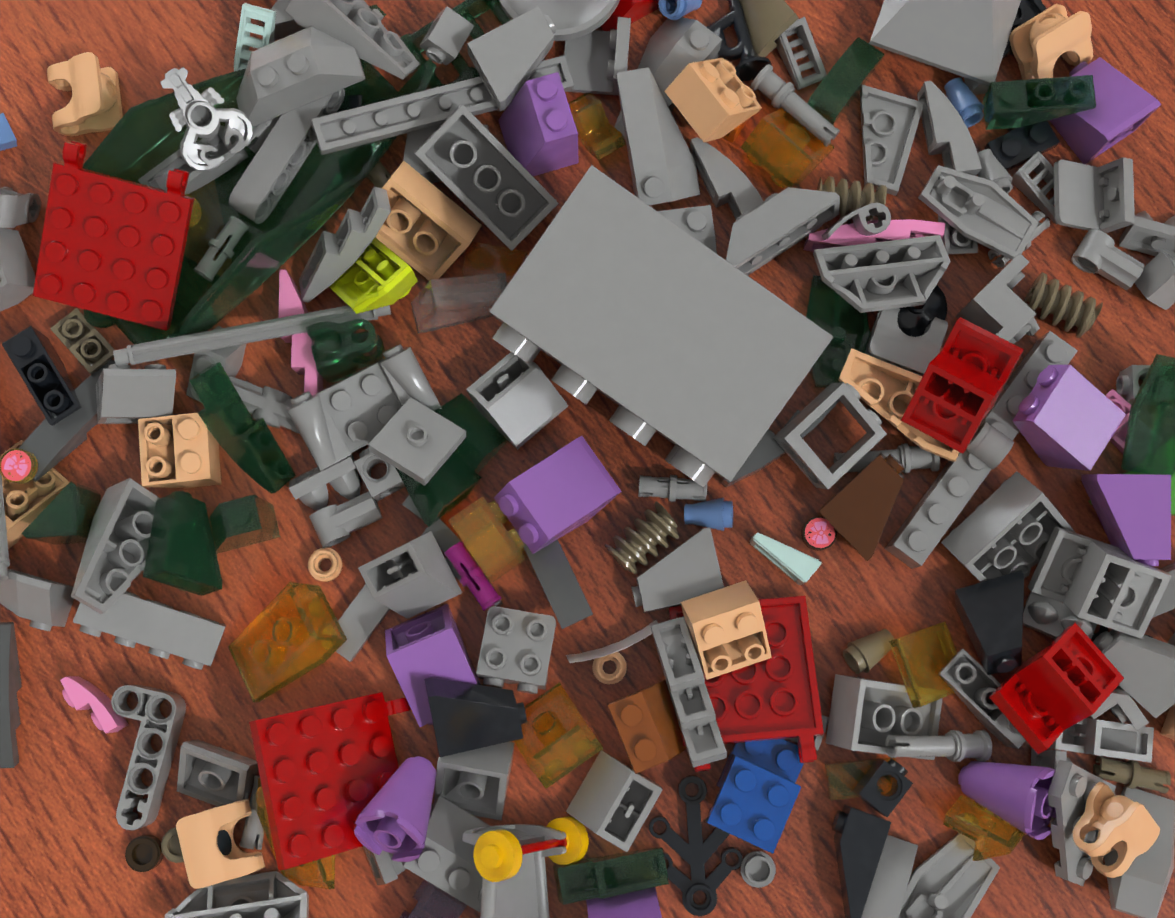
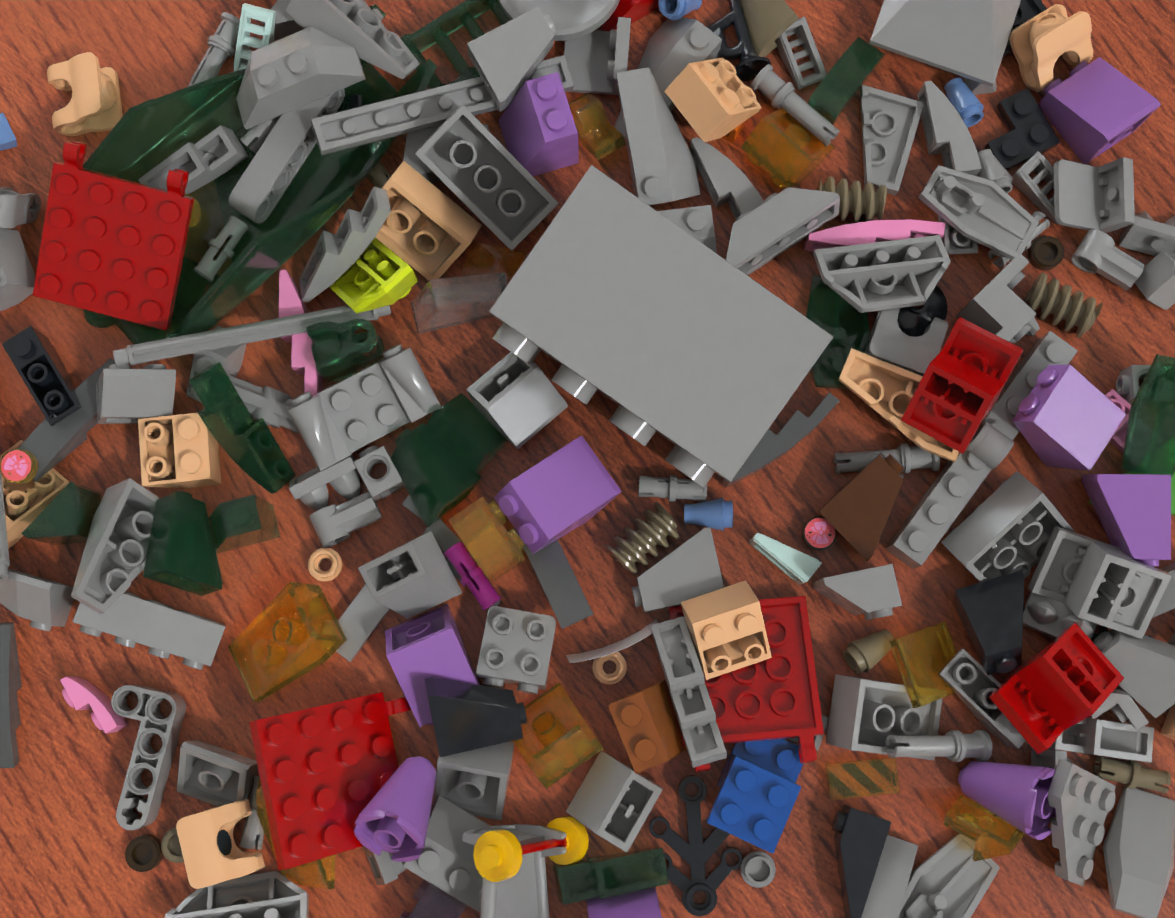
dark tan slope [50,308,115,375] -> none
light grey animal [160,67,253,170] -> none
light grey plate [368,397,466,486] -> none
light grey brick [419,6,474,65] -> none
light grey window [773,382,887,490] -> none
light grey panel [822,202,891,241] -> none
black brick [852,758,913,817] -> none
clear green slope [983,75,1096,130] -> none
light nougat piece [1073,782,1160,878] -> none
none -> light grey pin [180,12,240,109]
none -> light grey slope [812,564,902,620]
none -> dark brown tile [1028,236,1064,271]

